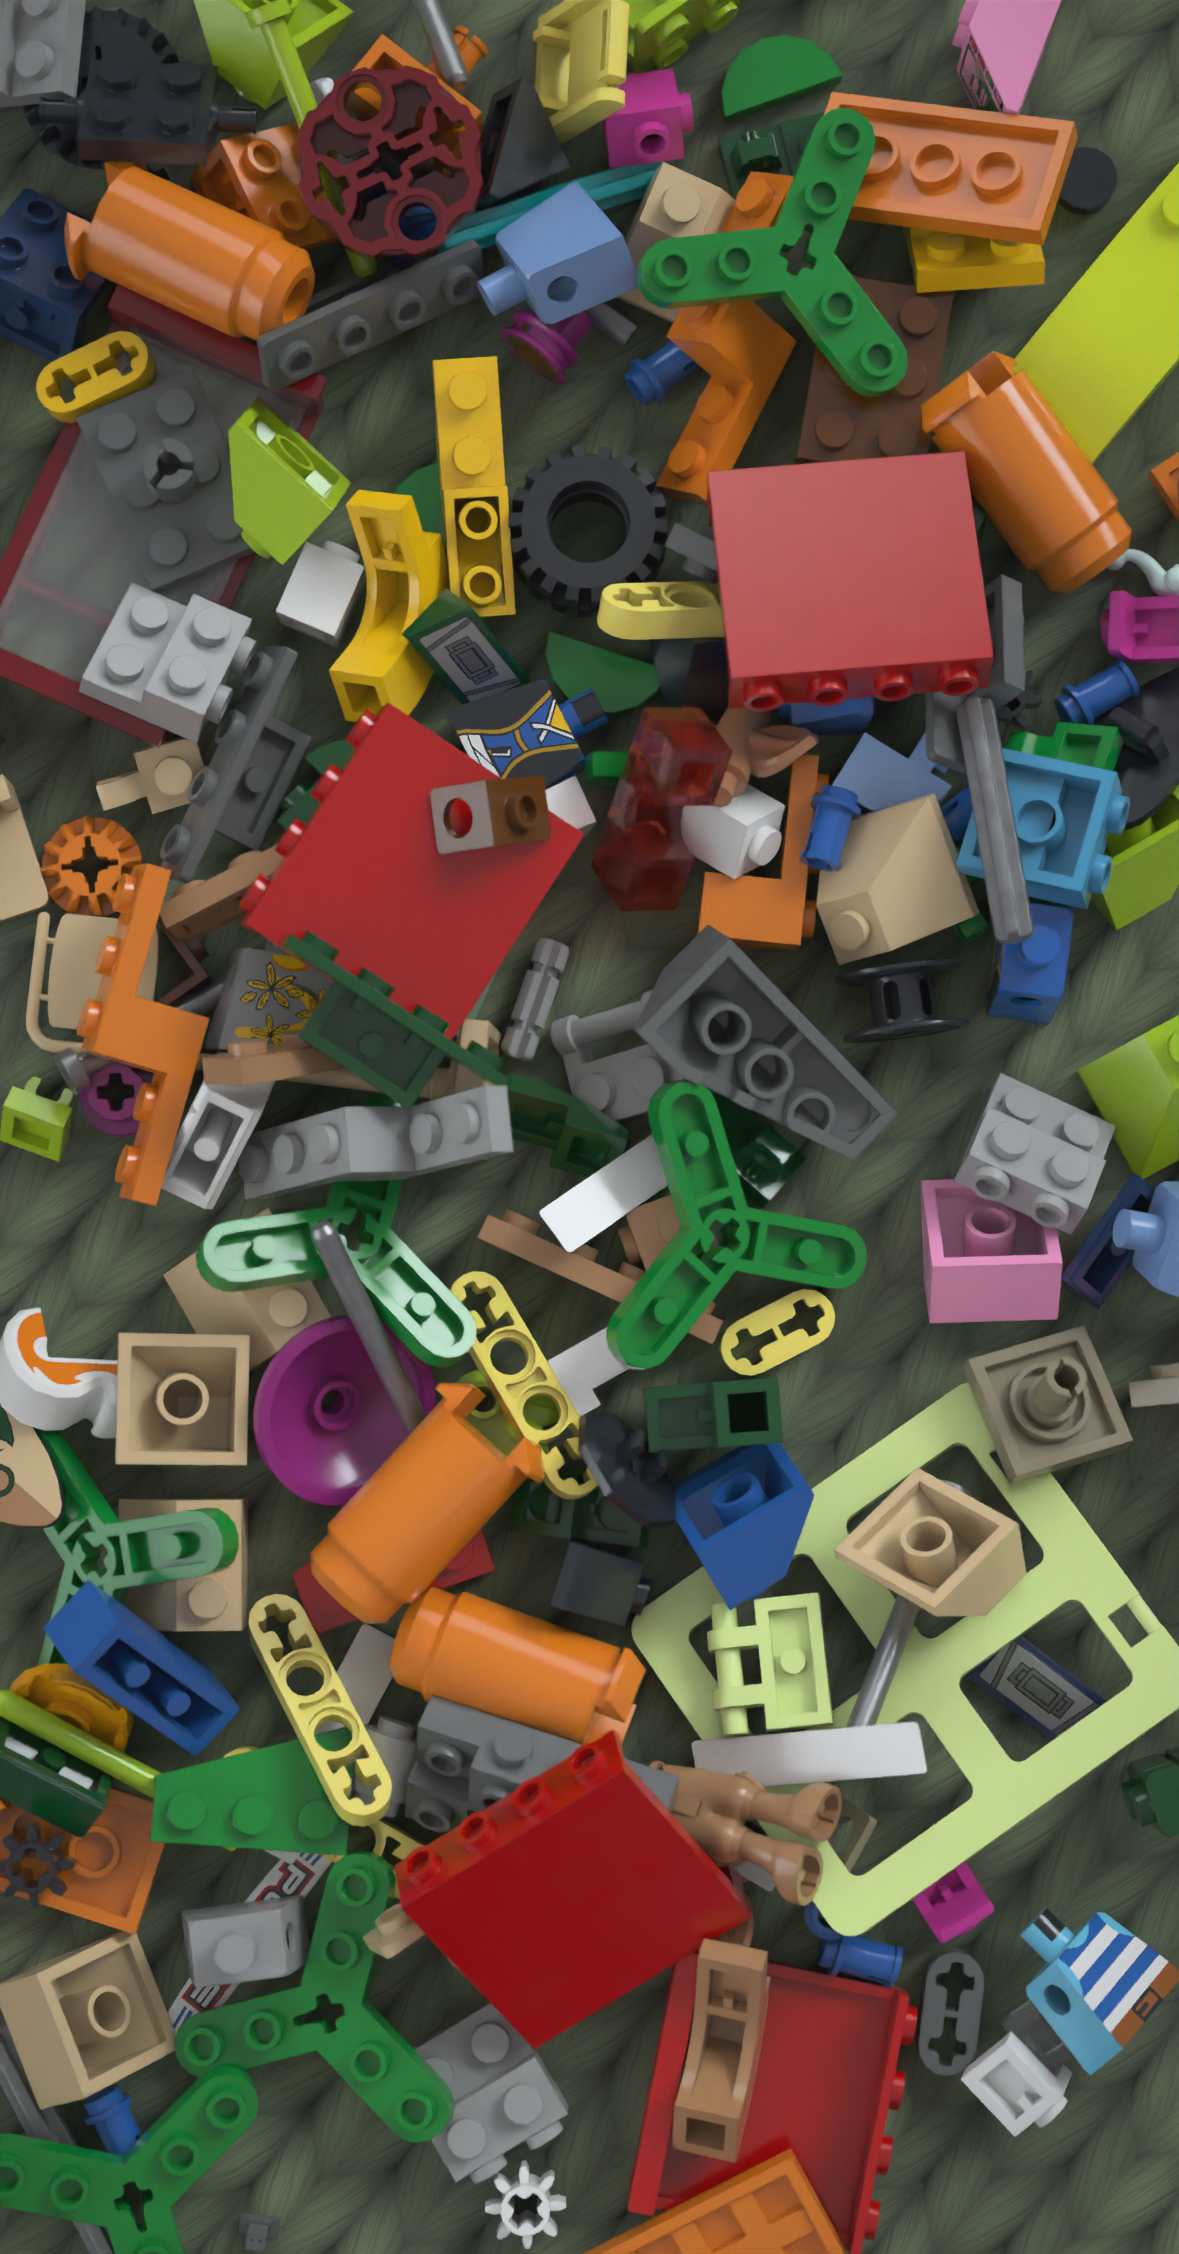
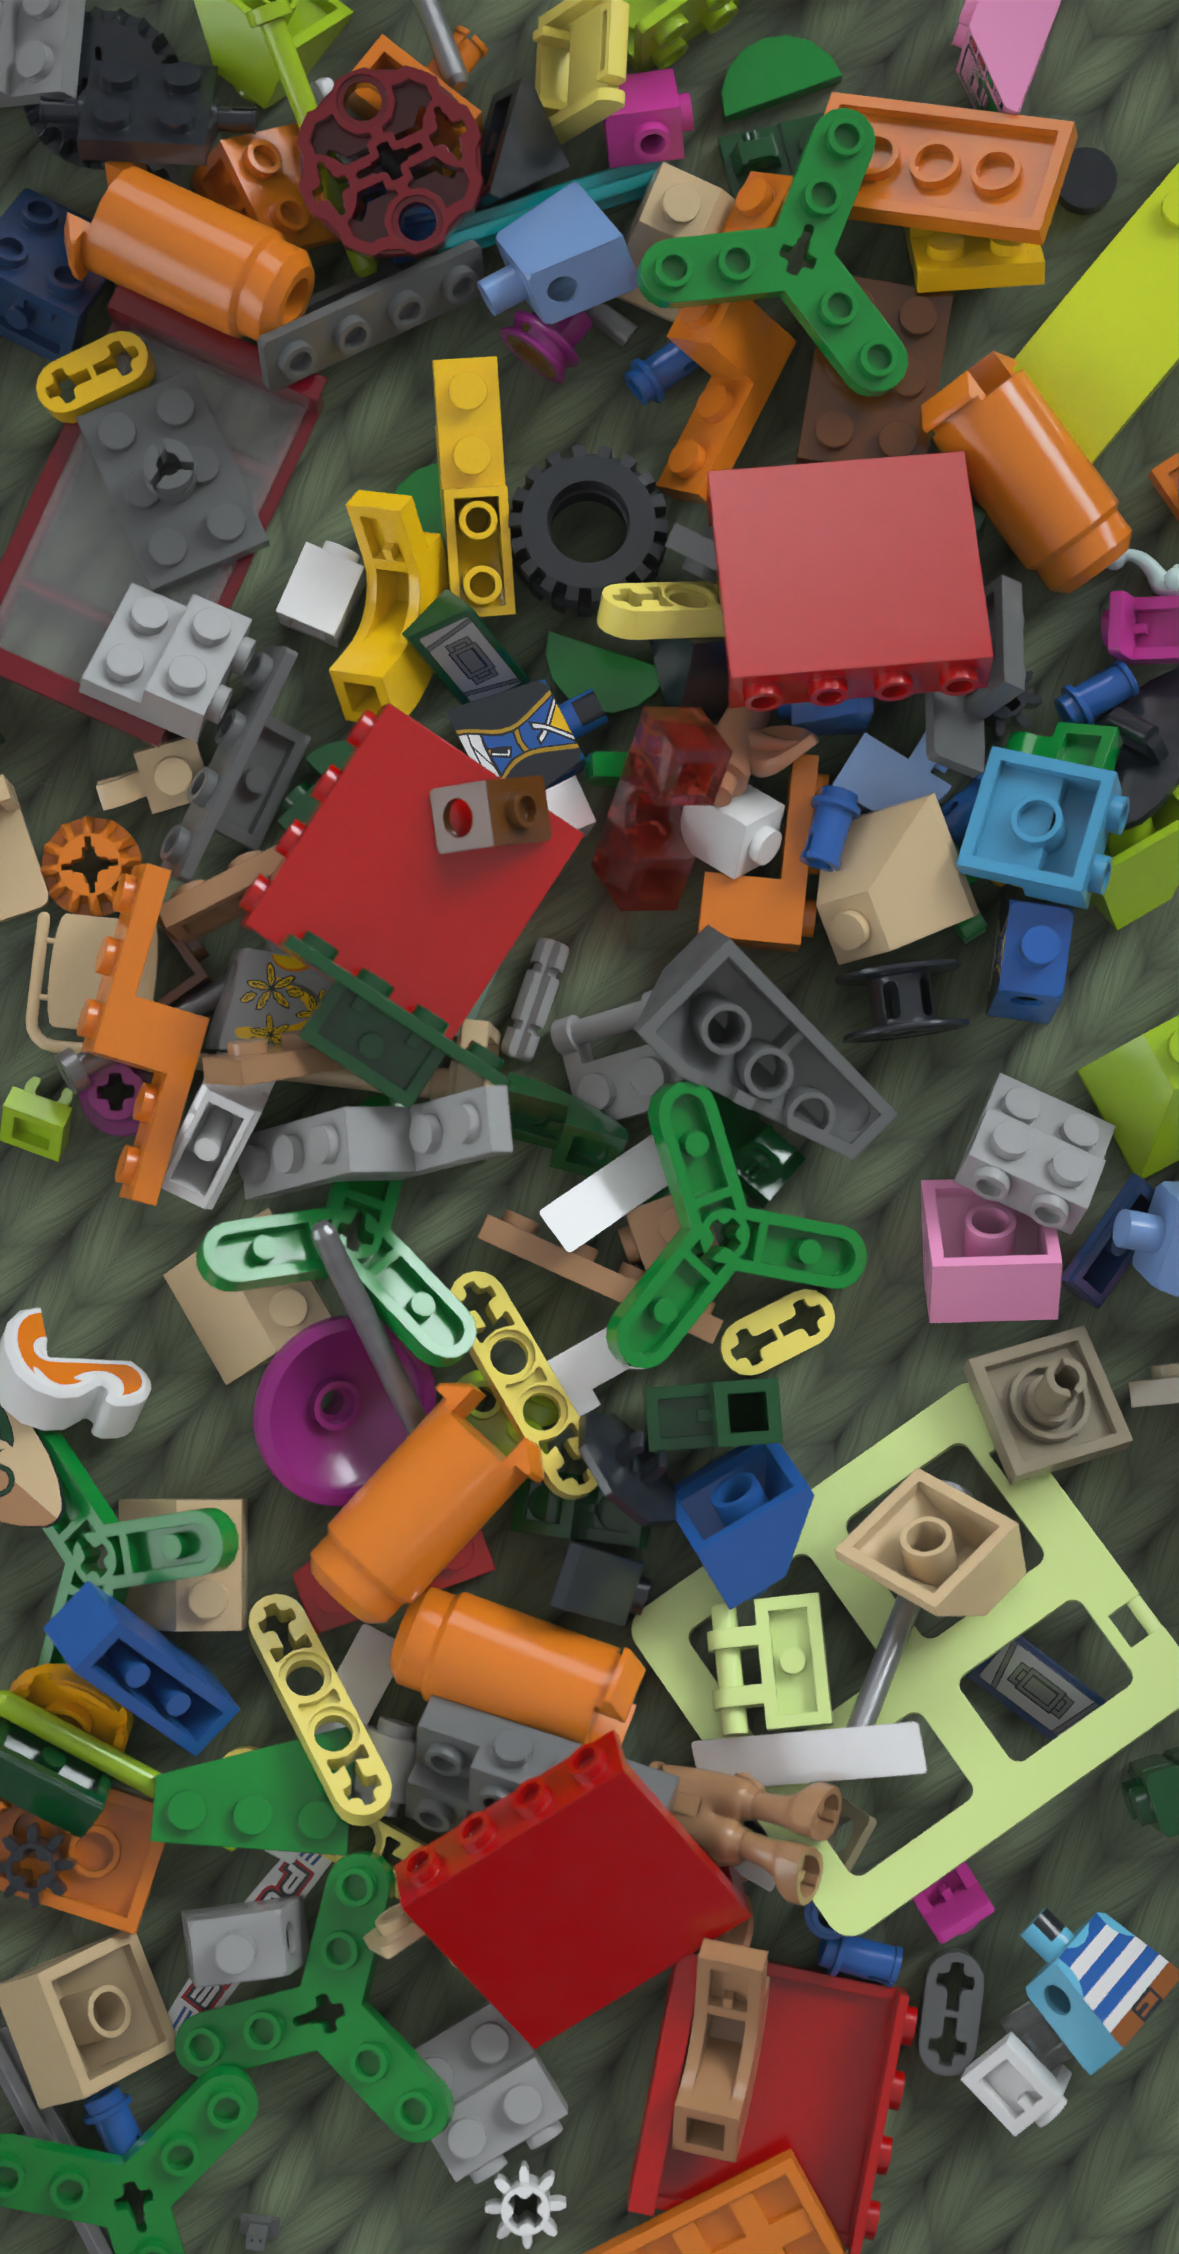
tan slope [115,1333,250,1465] -> none
lime slope [228,396,351,565] -> none
flat silver axle [956,697,1034,944] -> none

